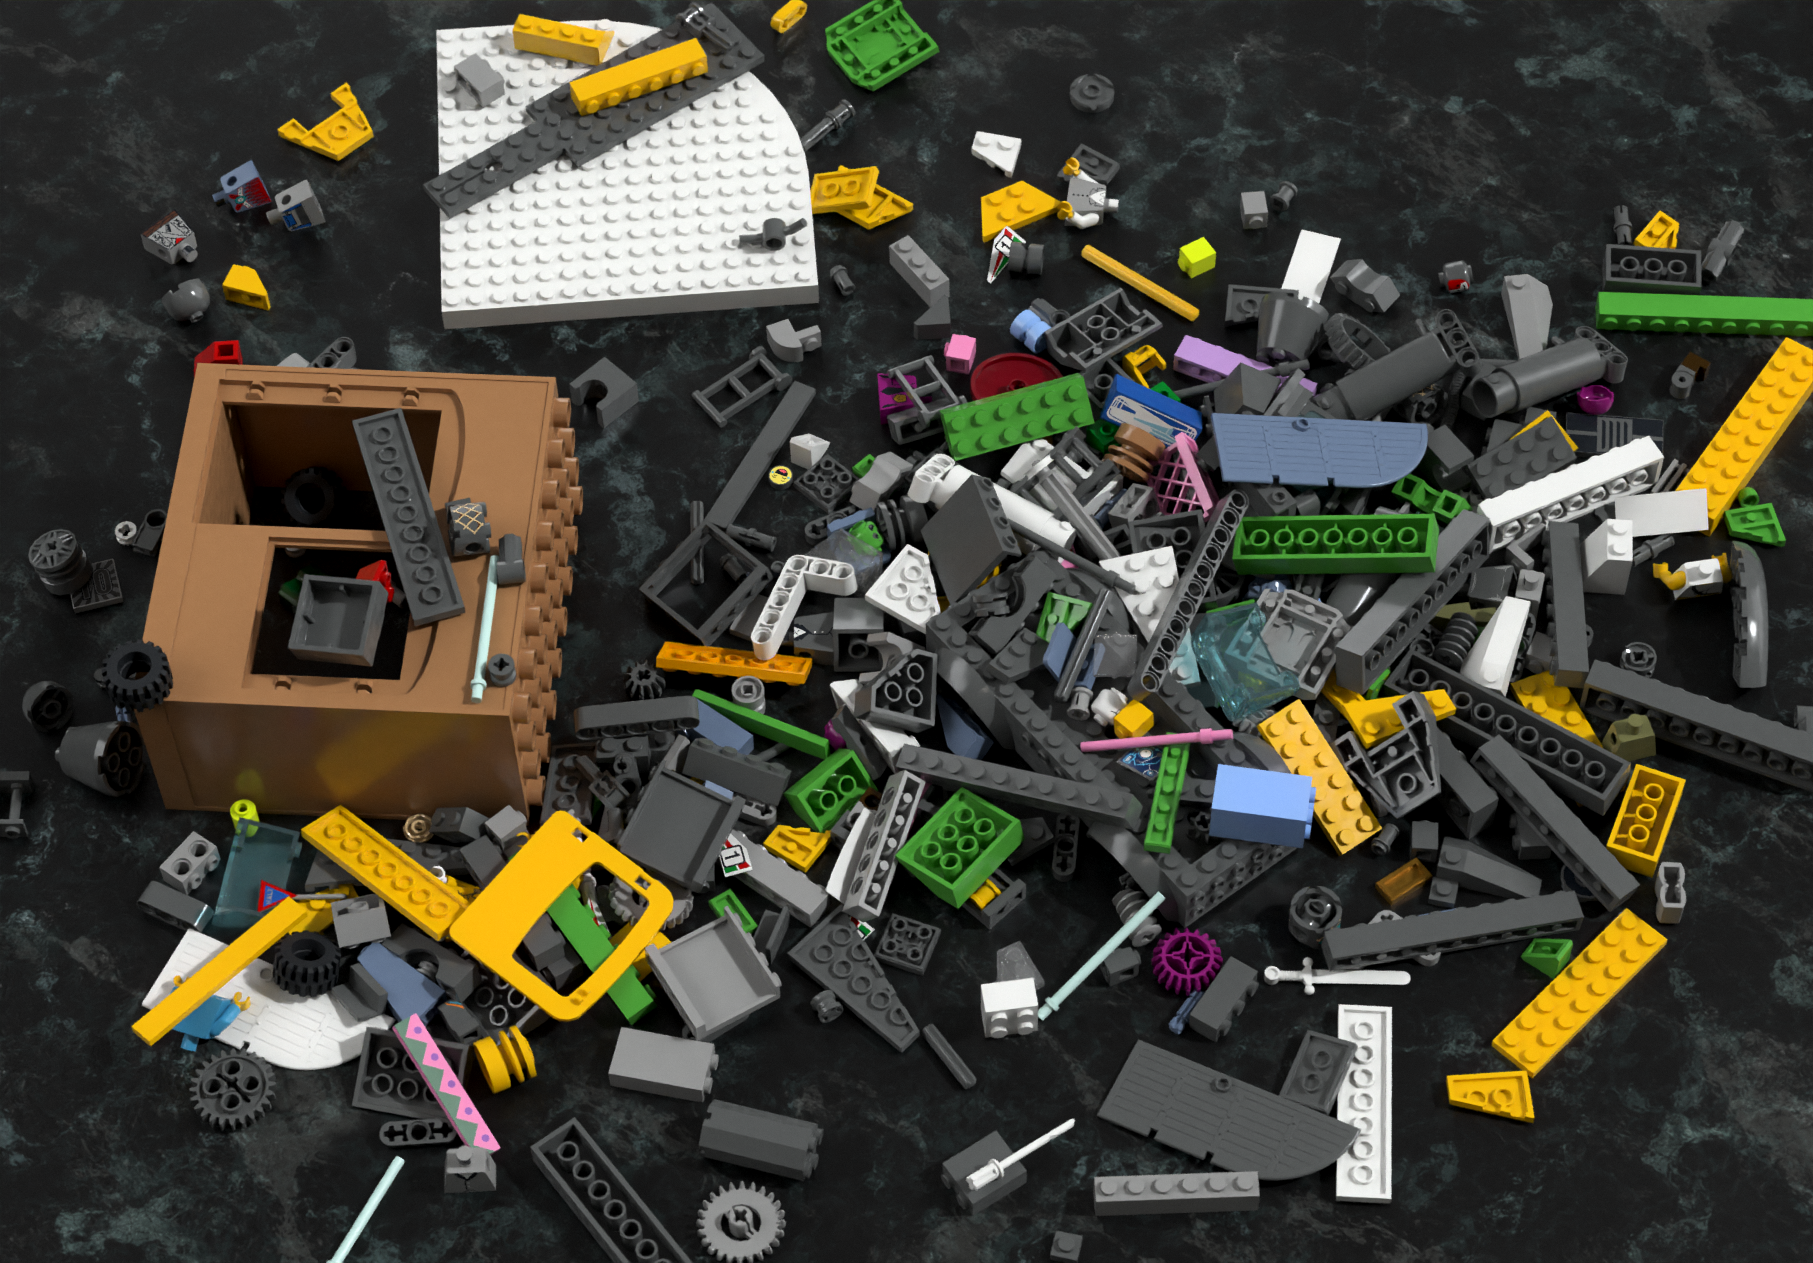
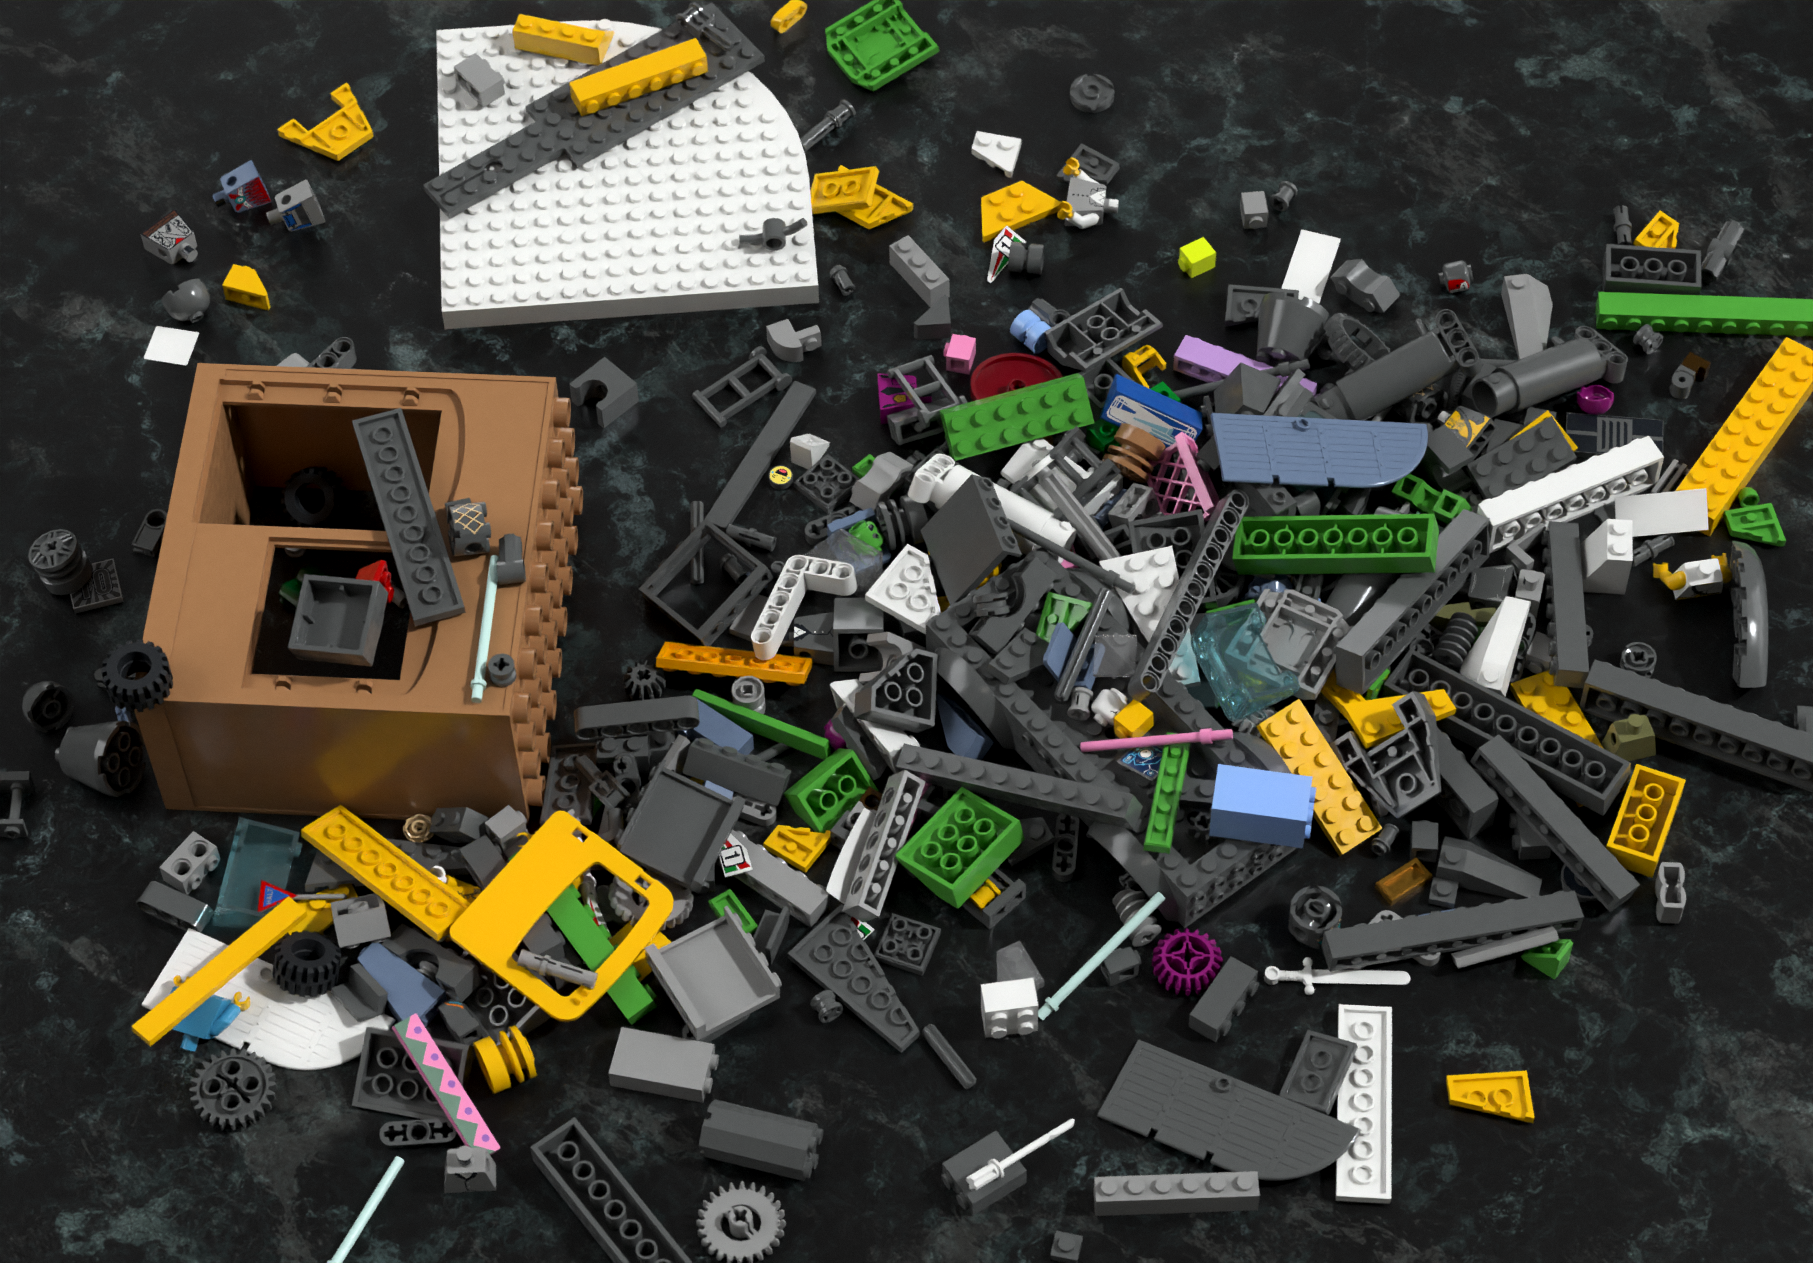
white bush [115,521,138,546] -> none
red slope [194,340,243,378] -> none
neon yellow brick [230,799,259,835] -> none
yellow axle [1081,245,1199,321] -> none
sand blue axle [1169,989,1205,1034] -> none
yellow plate [1491,908,1667,1078] -> none
none -> white sticker [144,326,199,365]
none -> light grey pin [517,949,598,989]
none -> torso [1437,406,1499,459]
none -> light grey tile [1451,926,1559,968]
none -> dark grey wheel [1633,324,1663,354]

